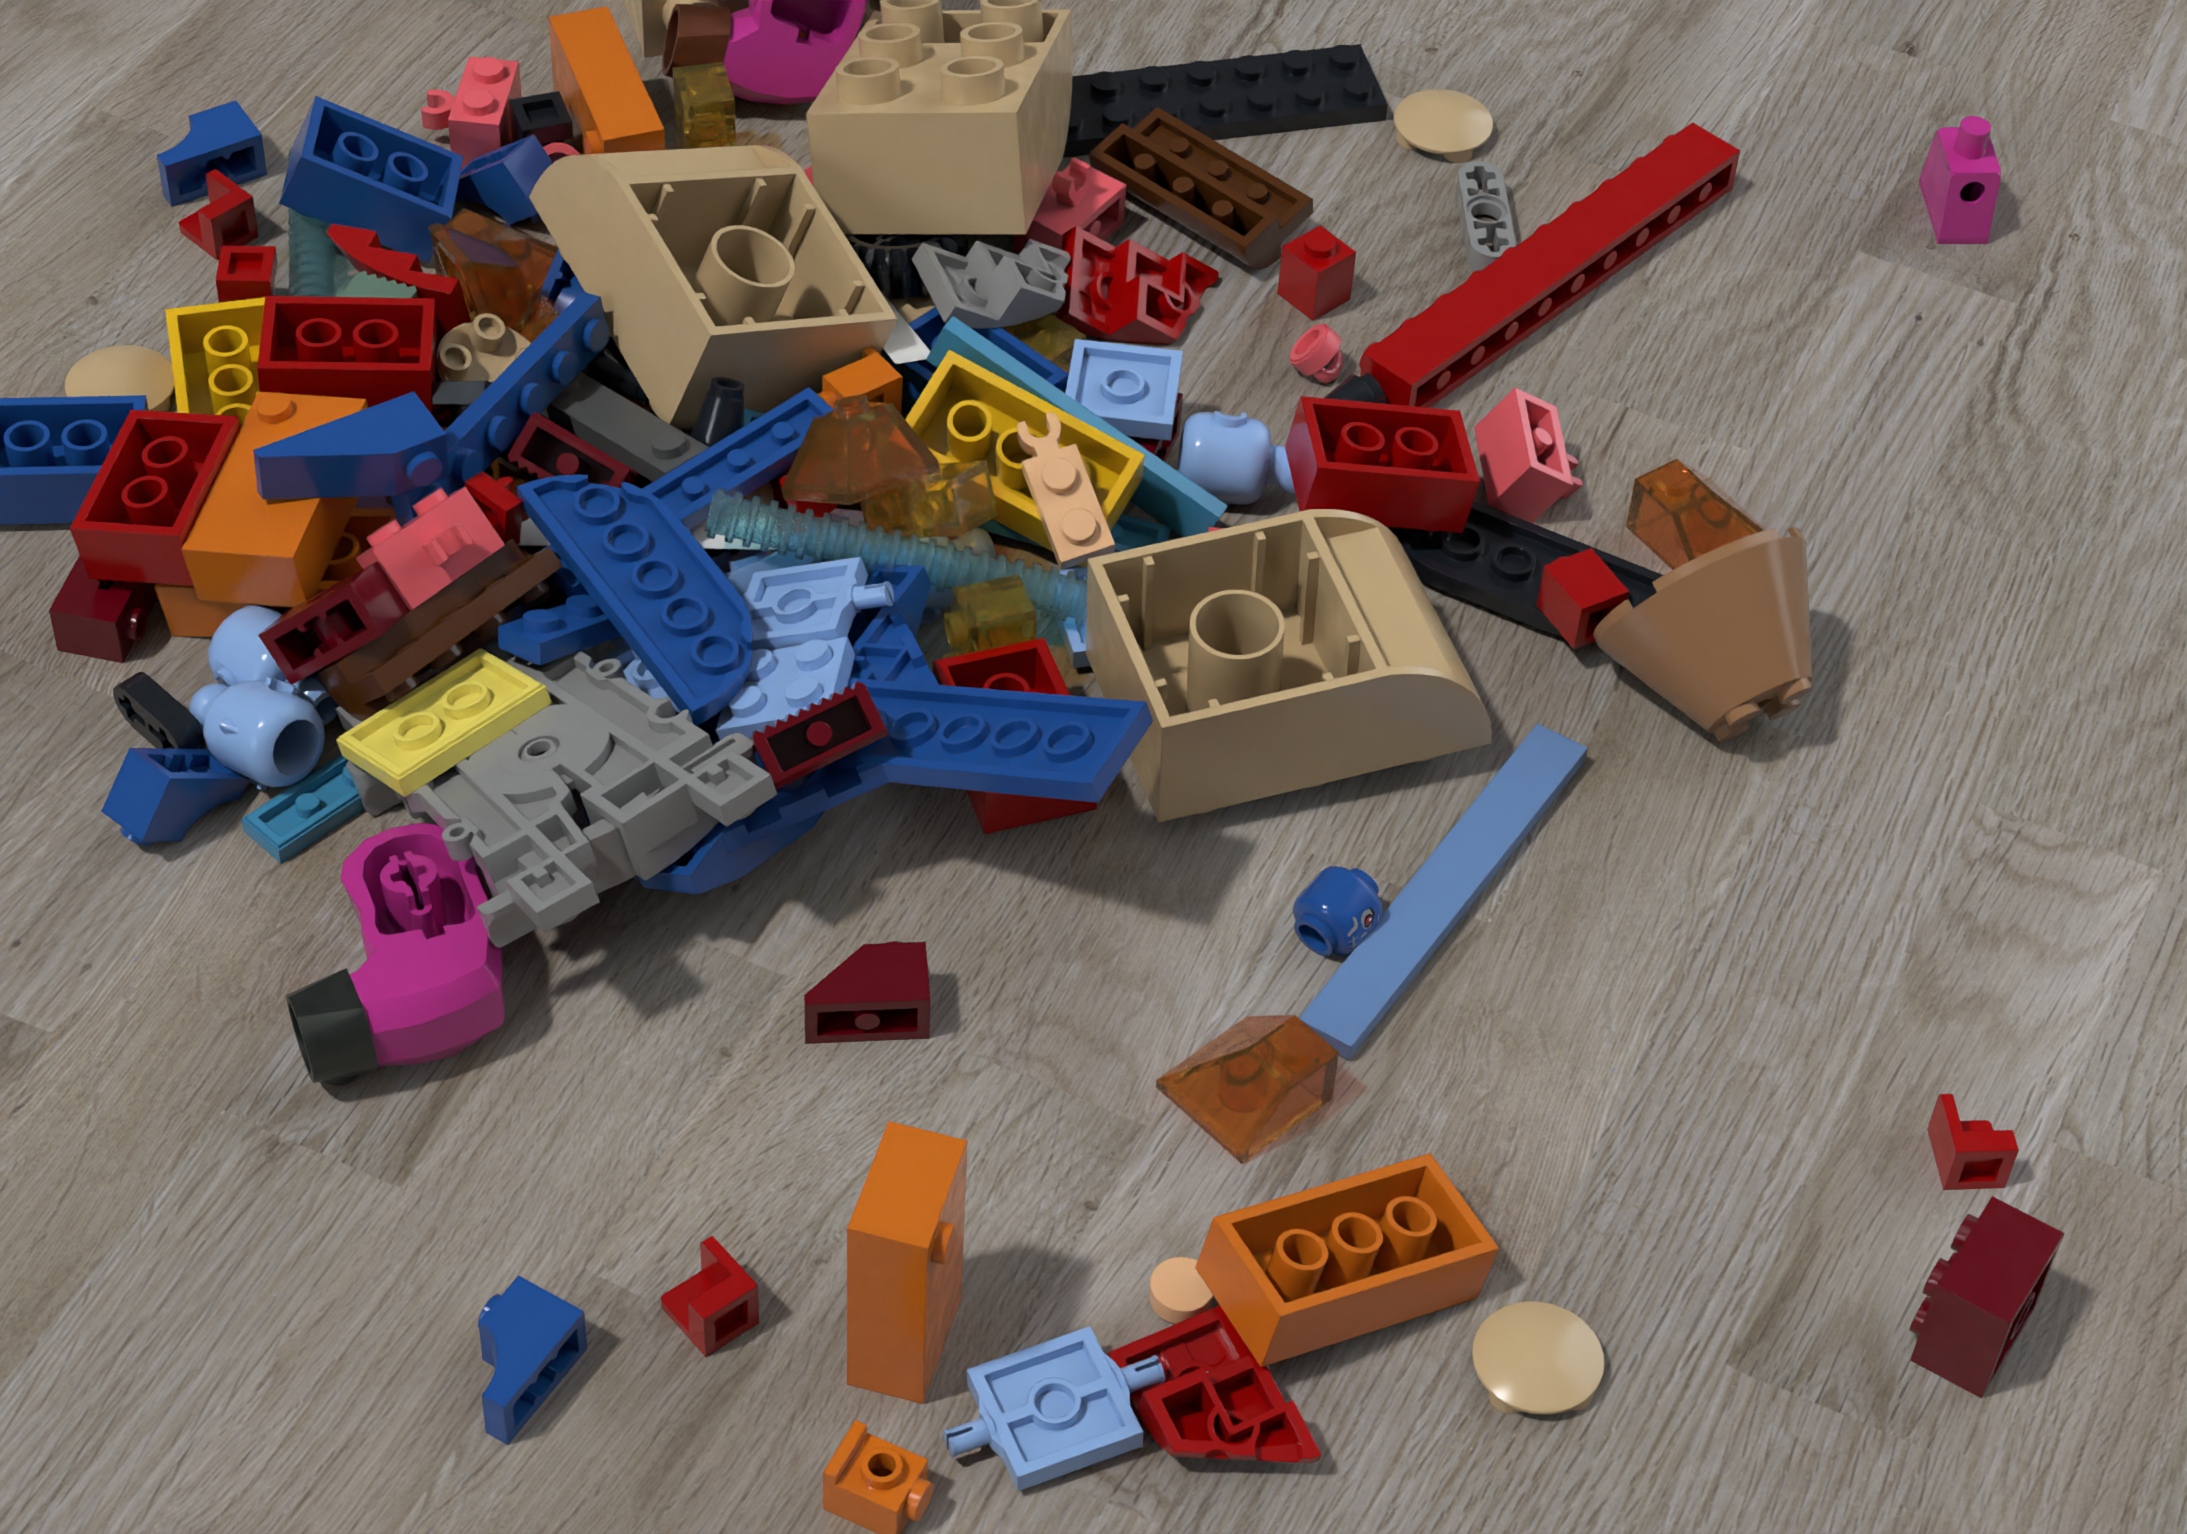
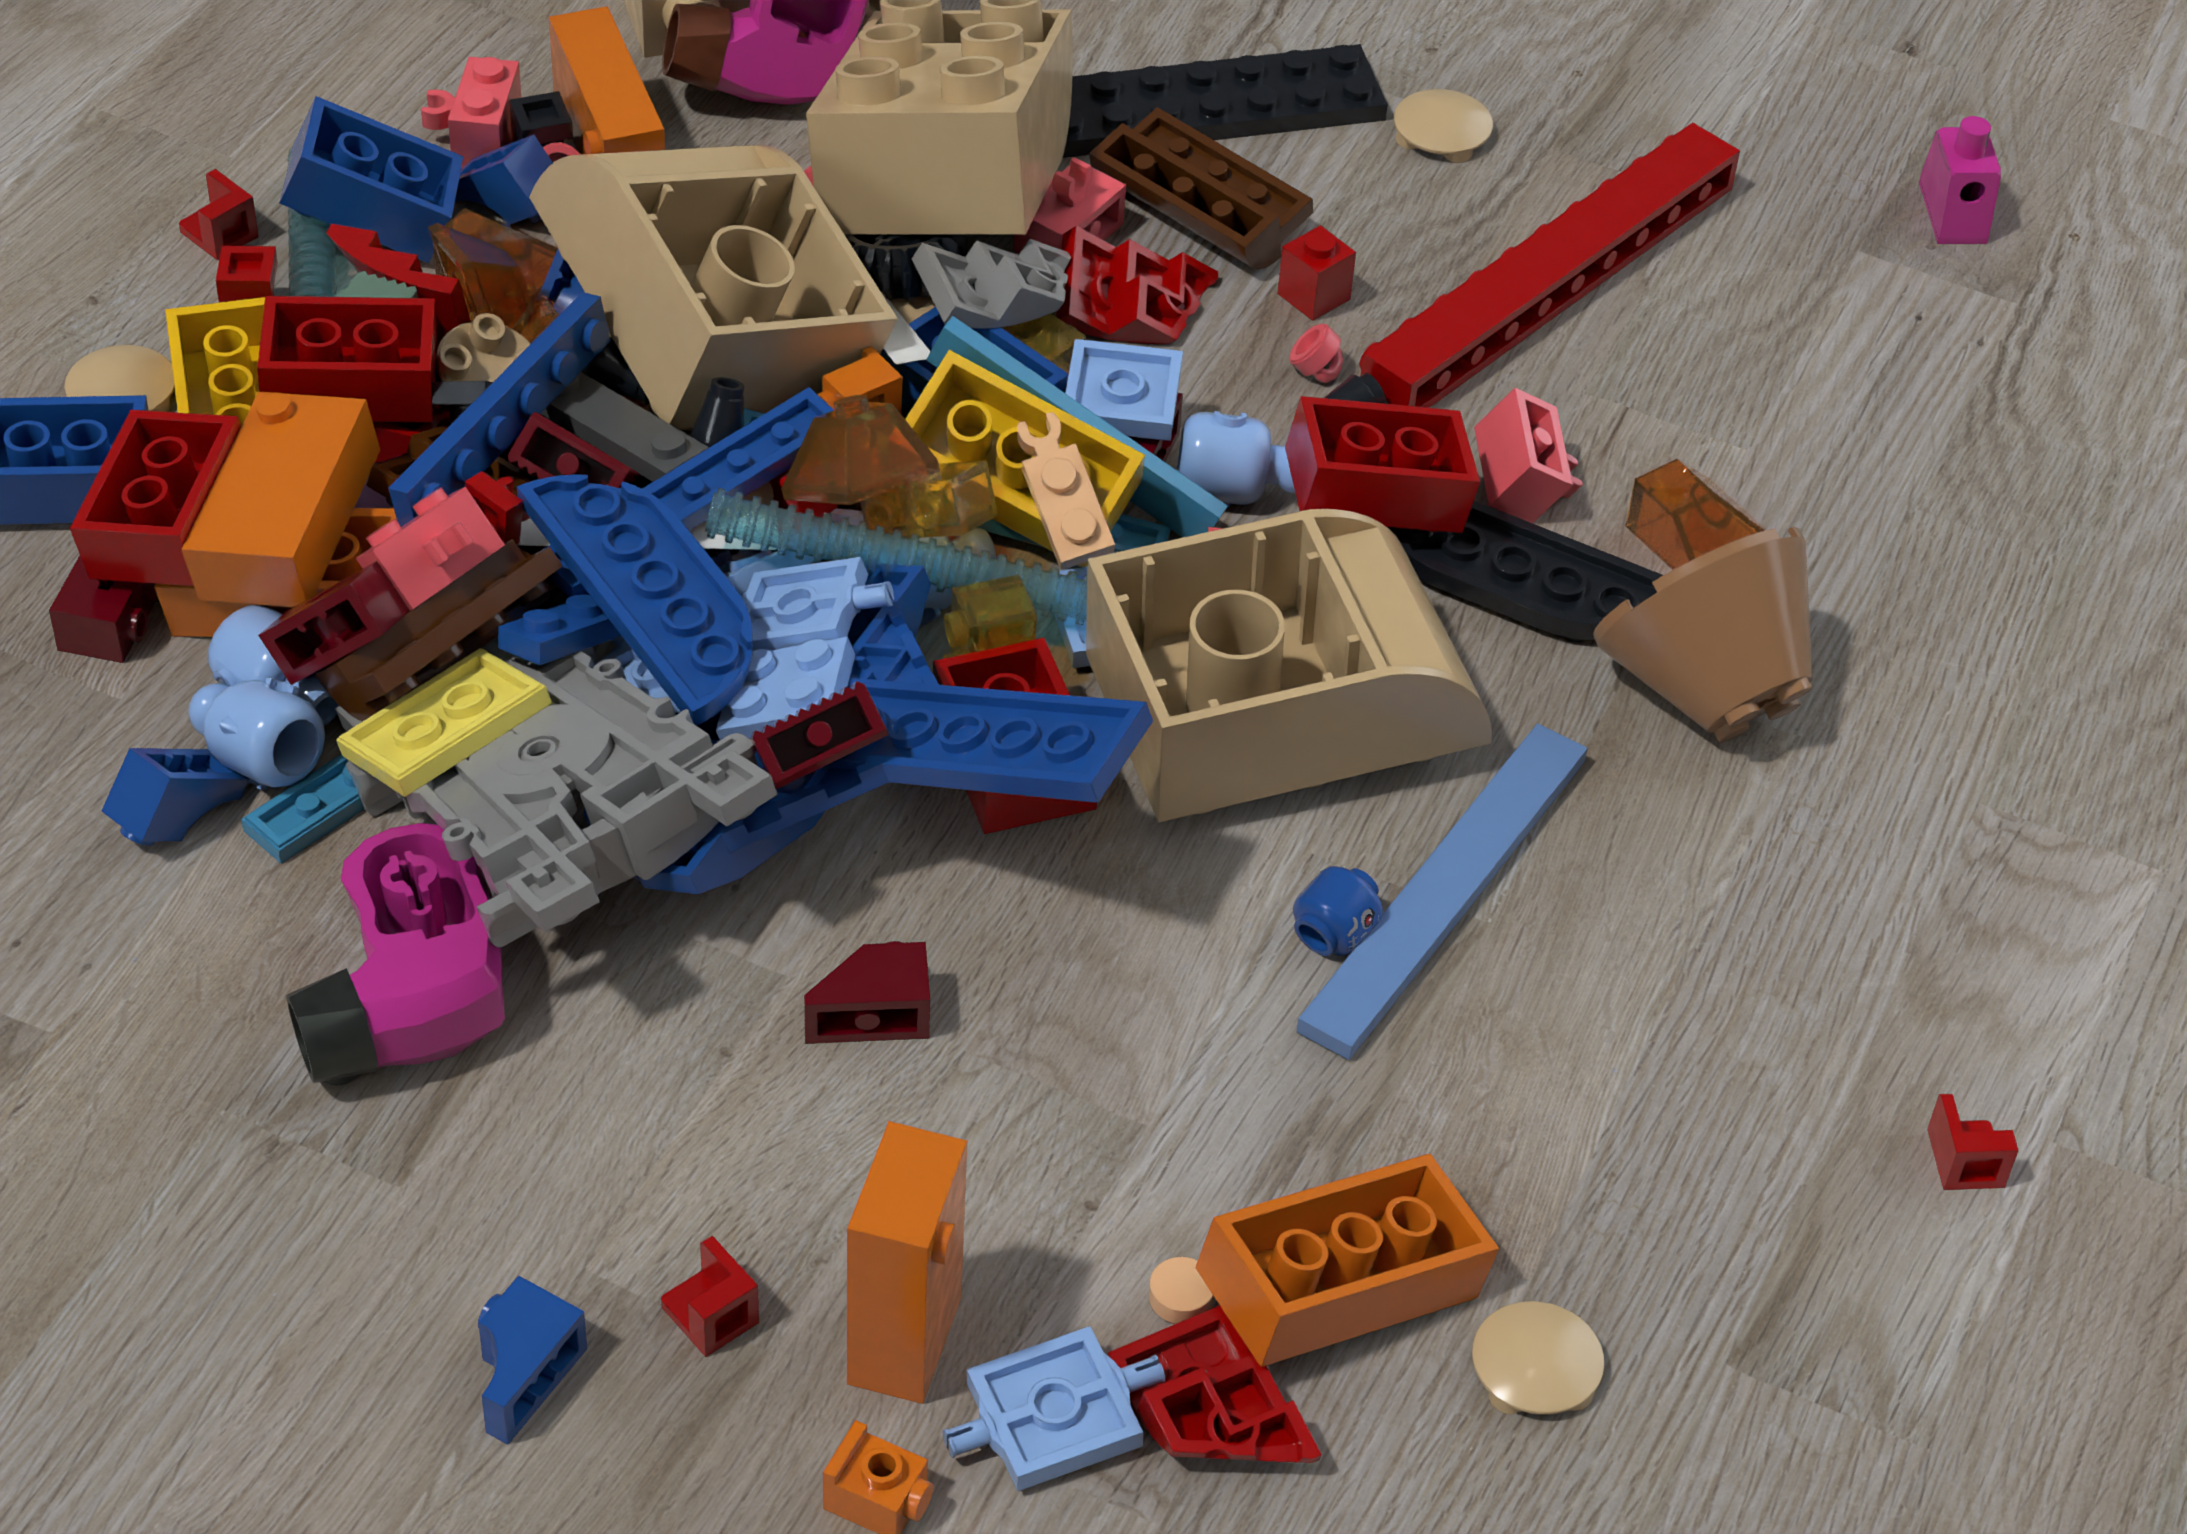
black beam [113,672,205,749] -> none
blue arch [157,100,267,207] -> none
blue slope [253,391,449,499] -> none
clear yellow brick [673,62,736,149] -> none
clear orange slope [1156,1015,1339,1164] -> none
light grey beam [1455,161,1516,271] -> none
red brick [1537,548,1629,649] -> none
dark red brick [1909,1196,2065,1399] -> none

